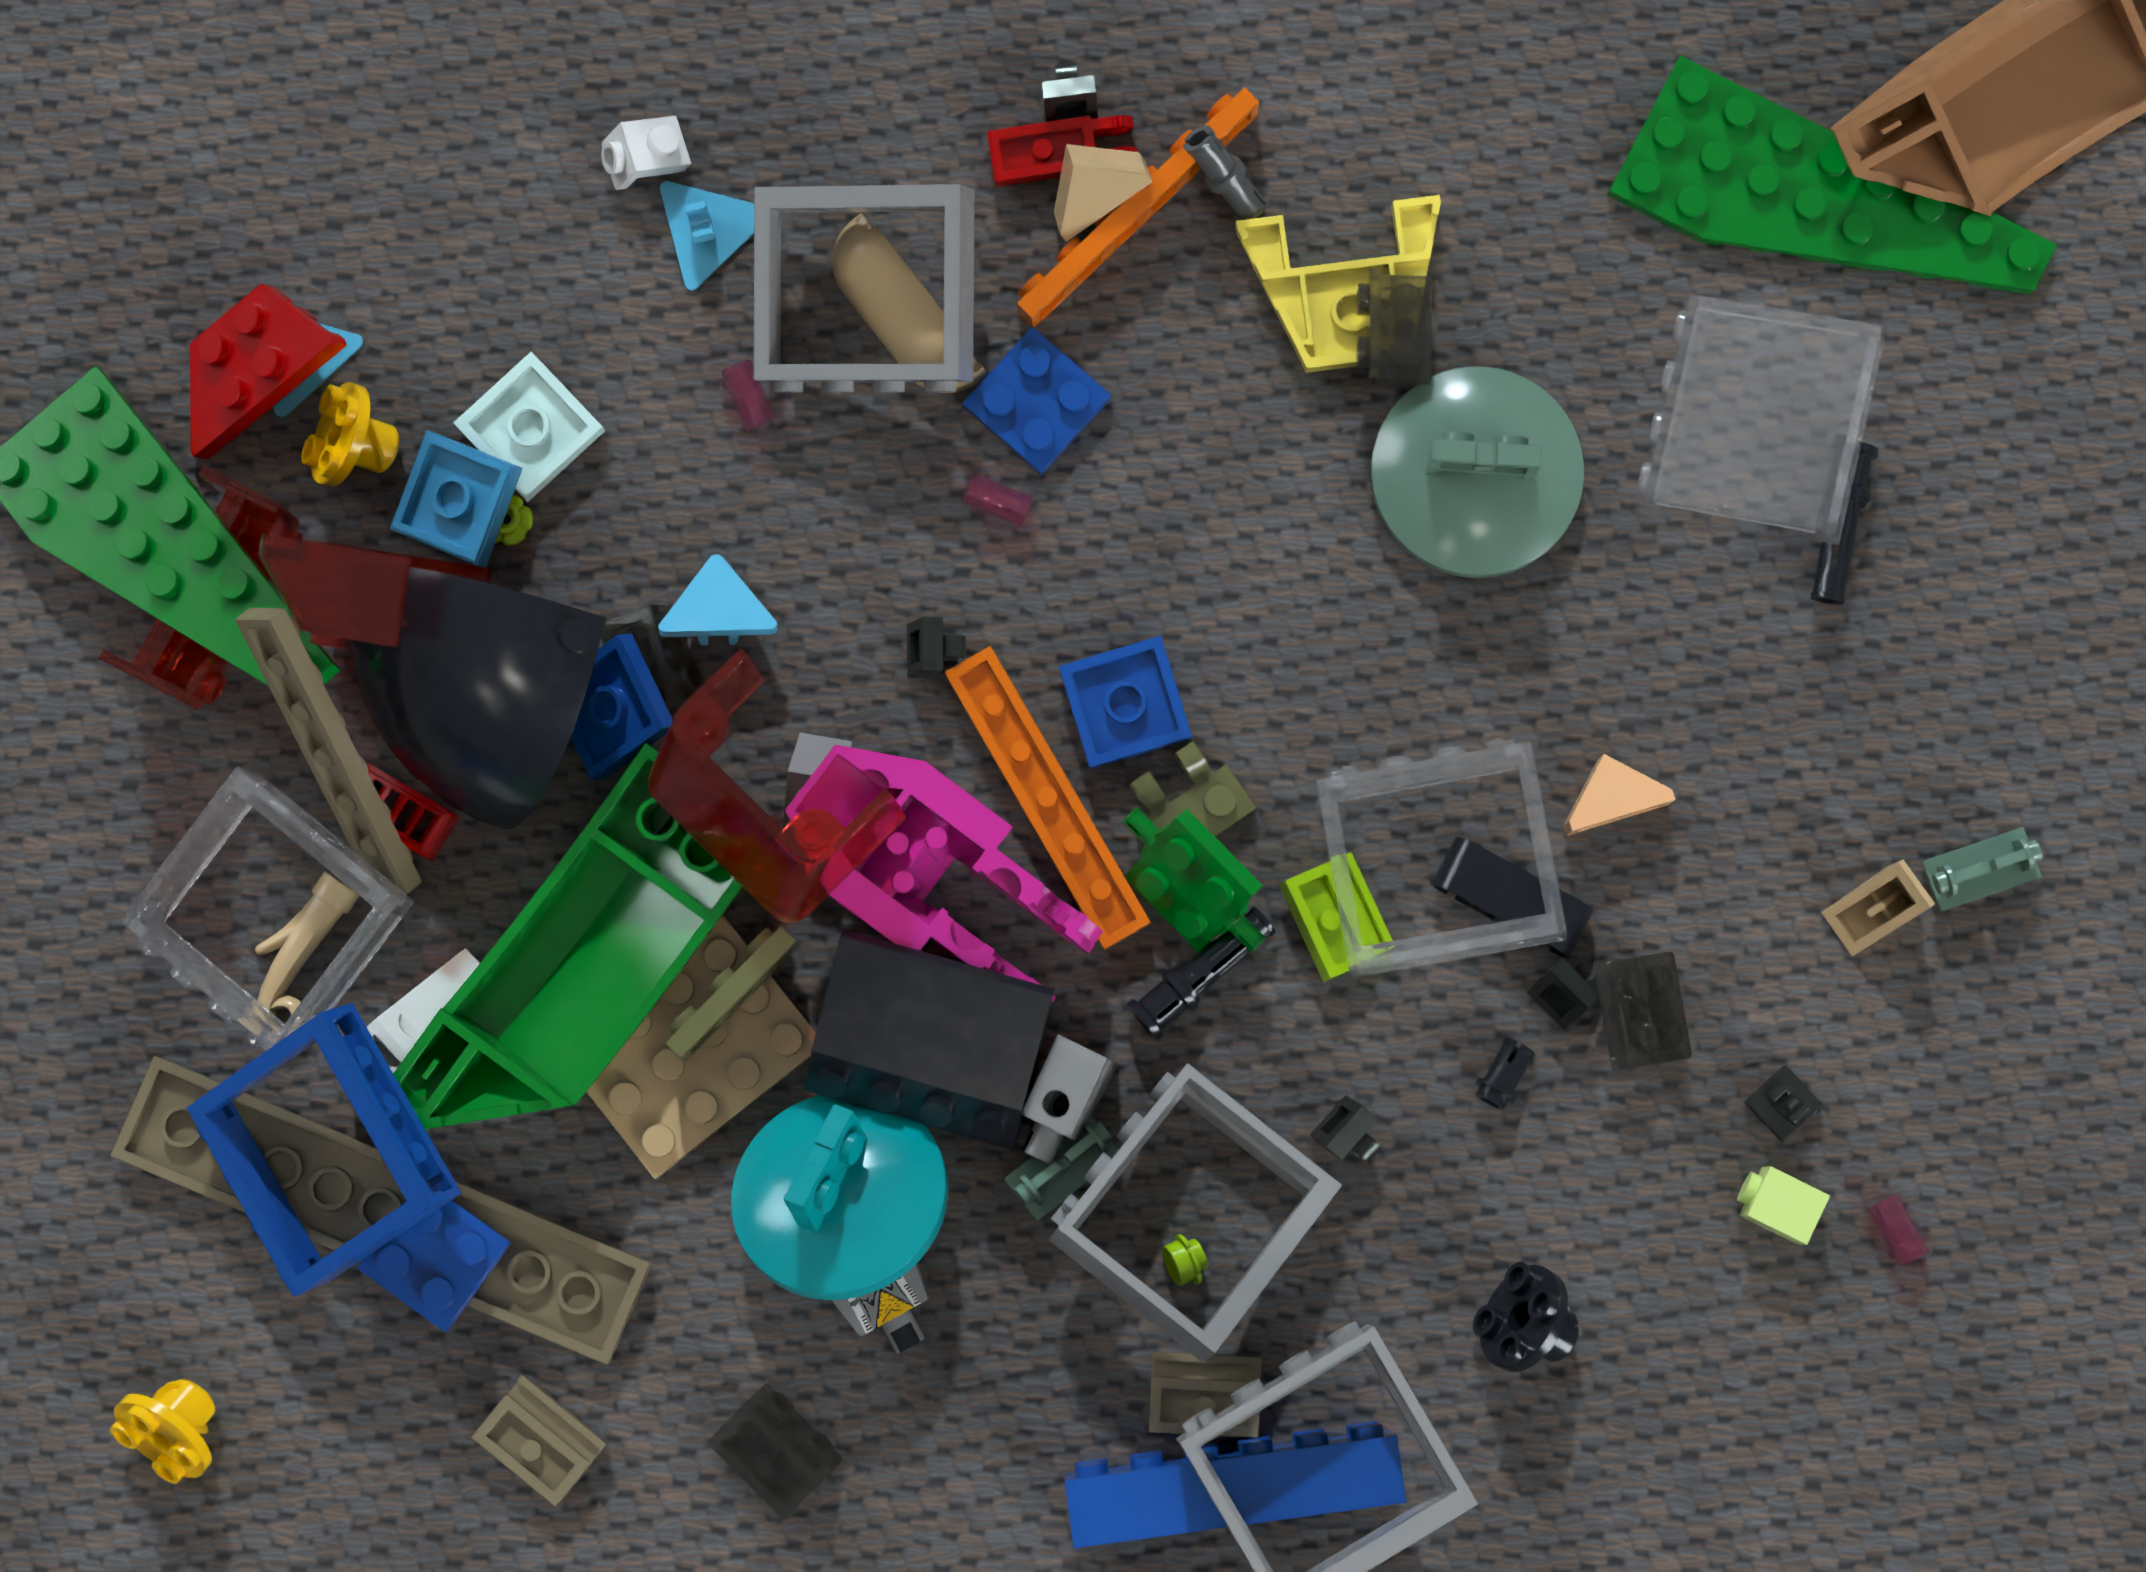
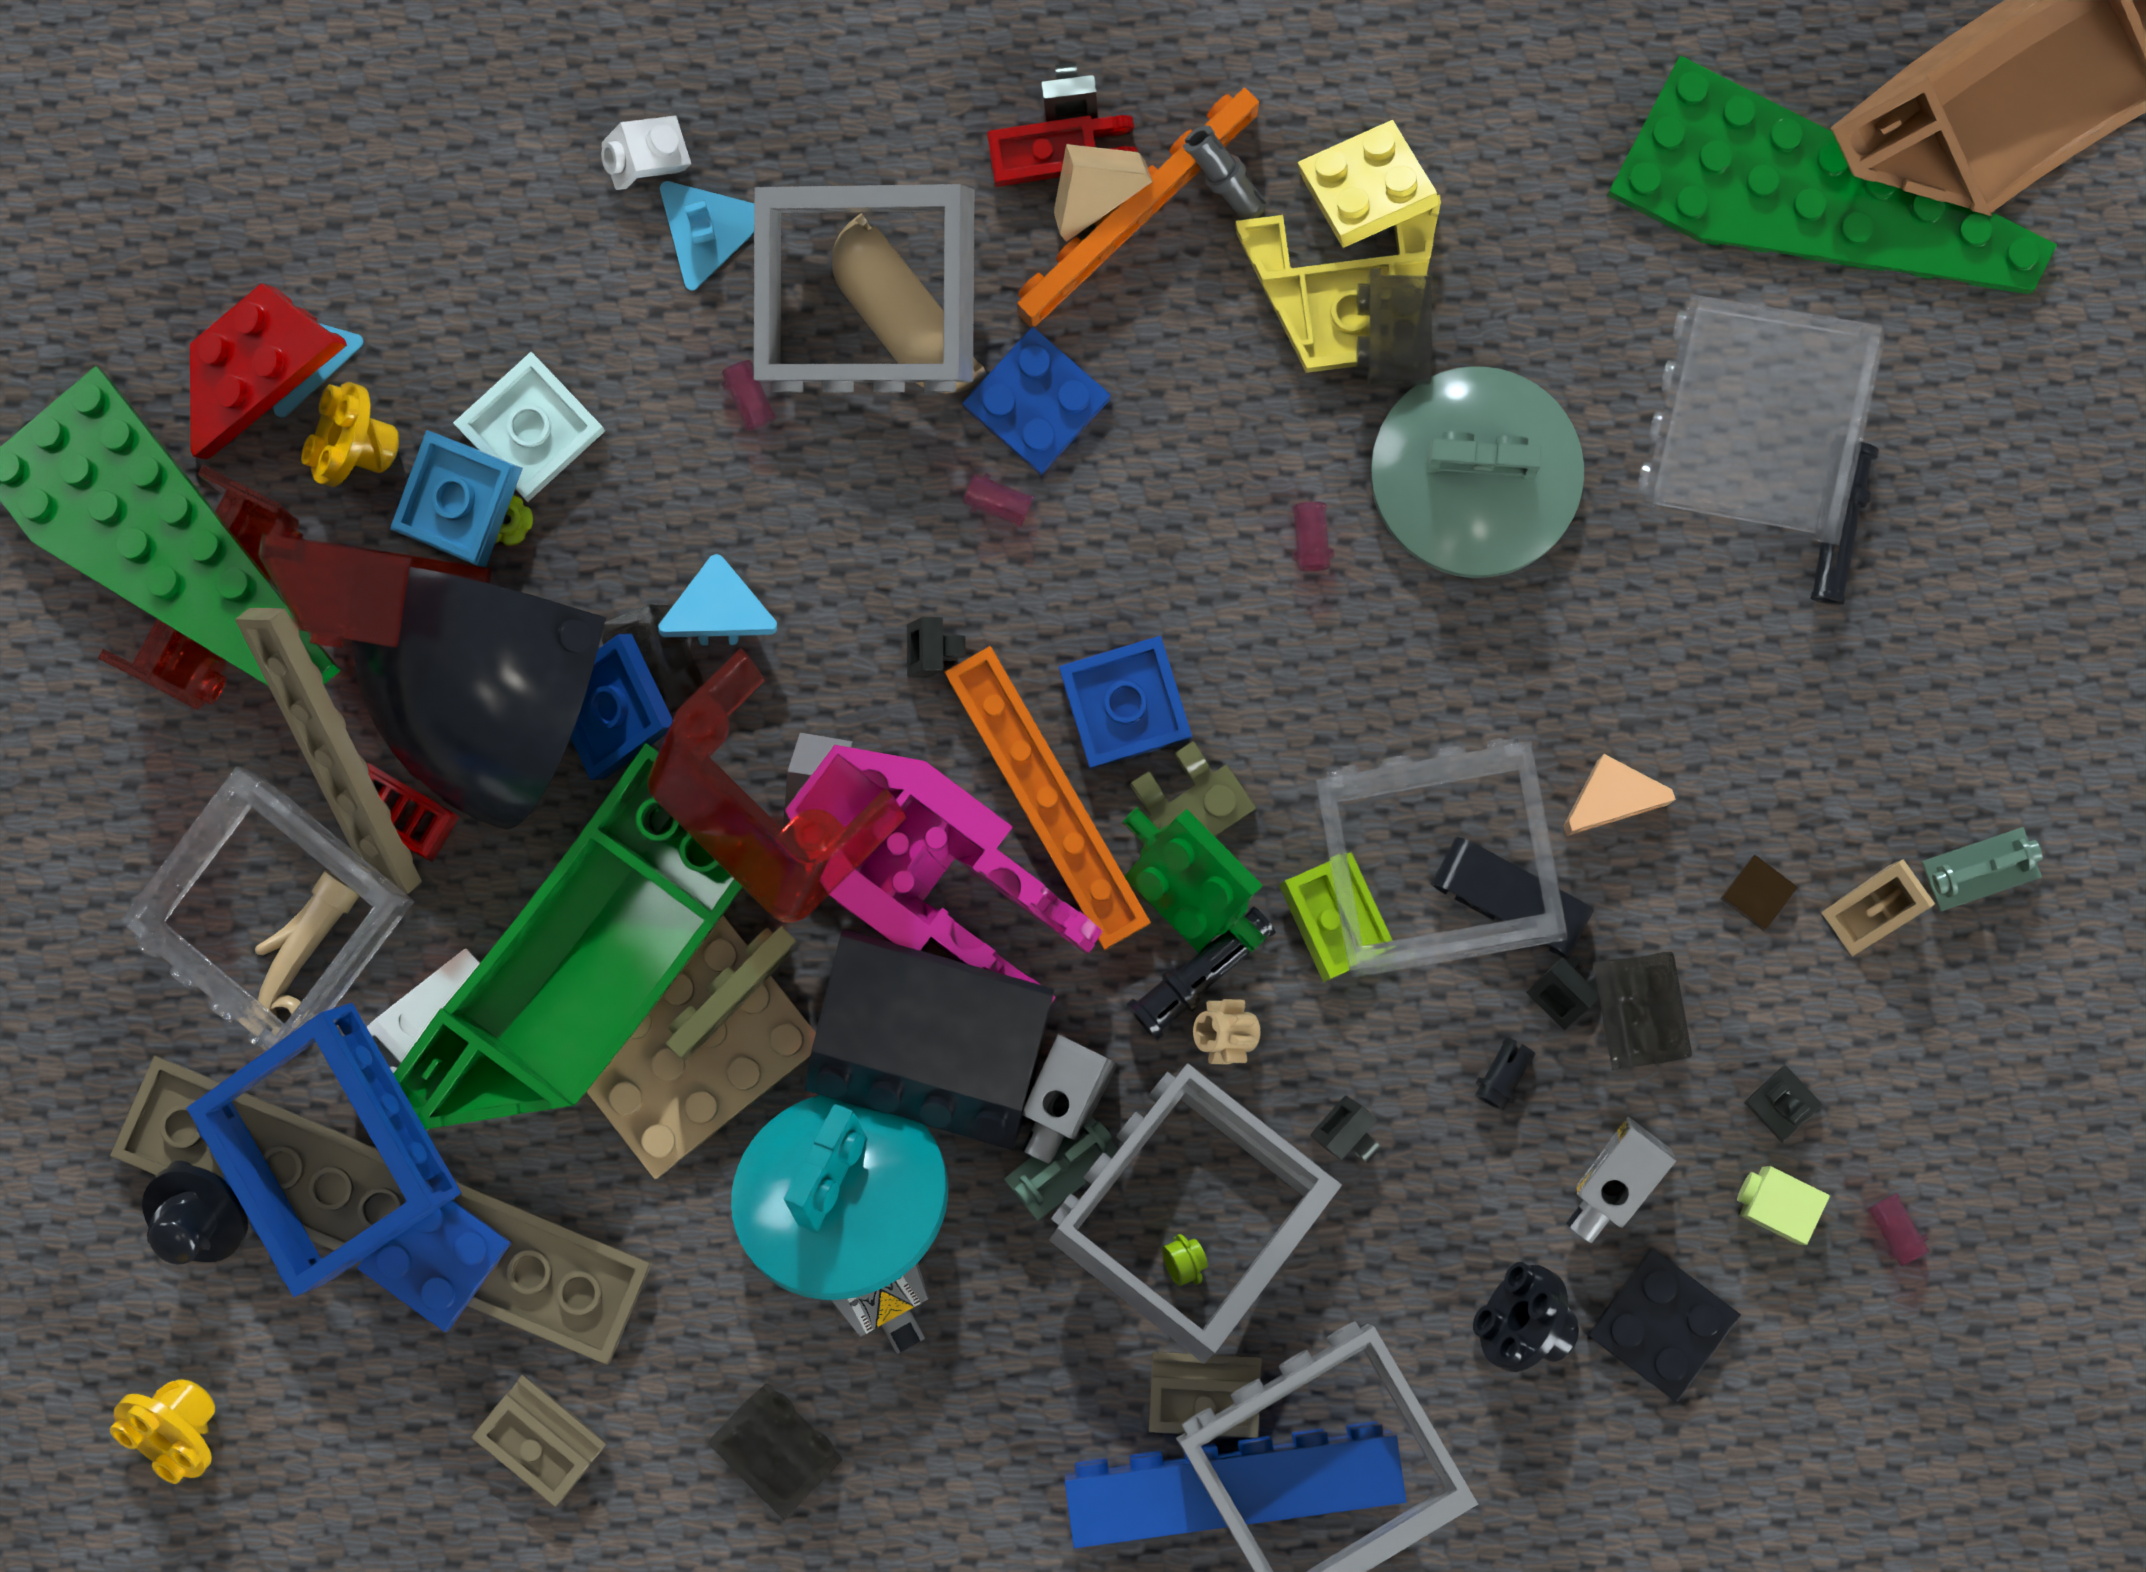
none -> black plate [142,1160,248,1265]
none -> tan gear [1193,999,1260,1064]
none -> clear pink pin [1292,502,1335,572]
none -> light yellow plate [1298,120,1439,248]
none -> light grey torso [1566,1117,1676,1243]
none -> black plate [1587,1248,1741,1402]
none -> dark brown tile [1720,855,1798,931]

